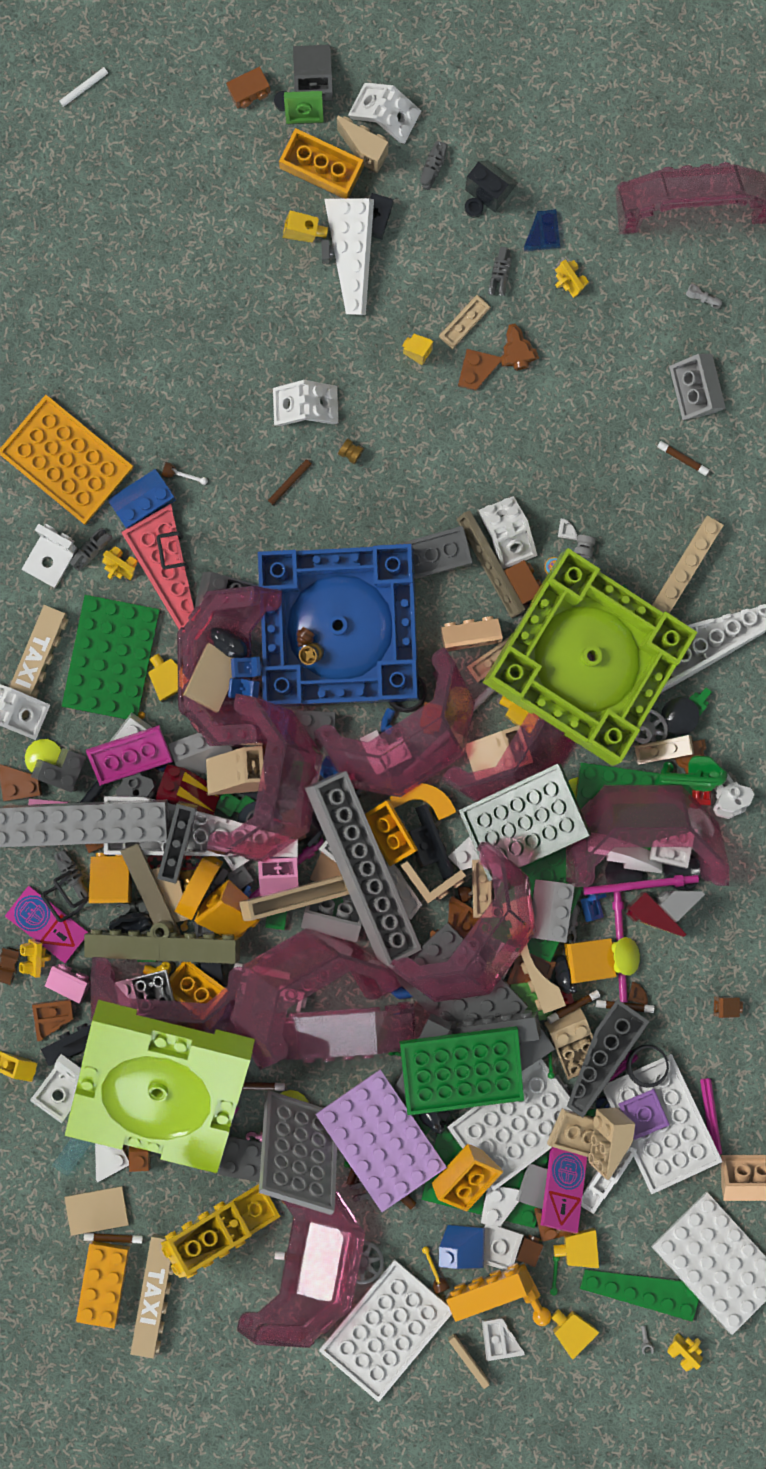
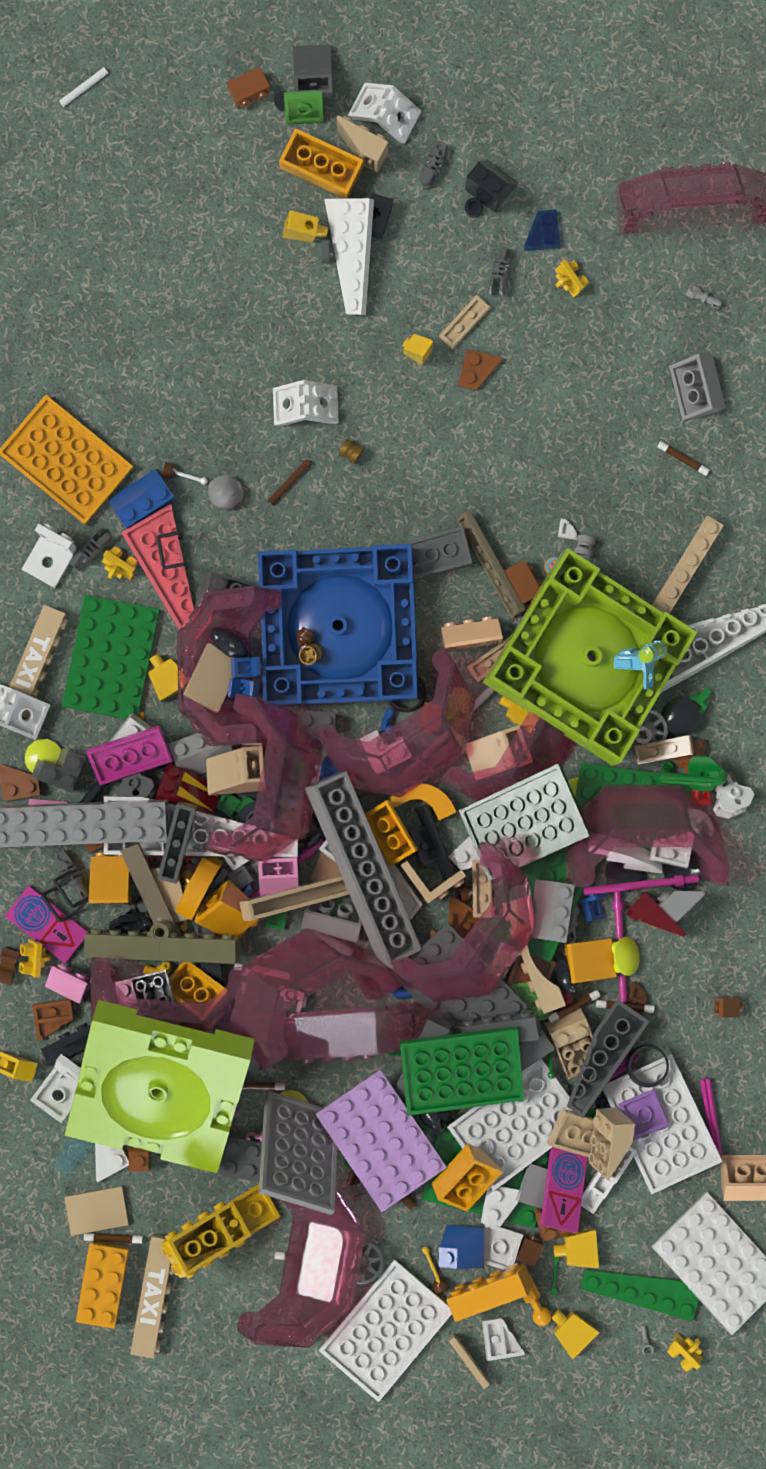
white bracket [479,496,538,569] -> none
dark orange rock [501,323,539,371] -> none
none -> light grey hair [208,475,244,510]
none -> medium azure piece [614,640,668,689]

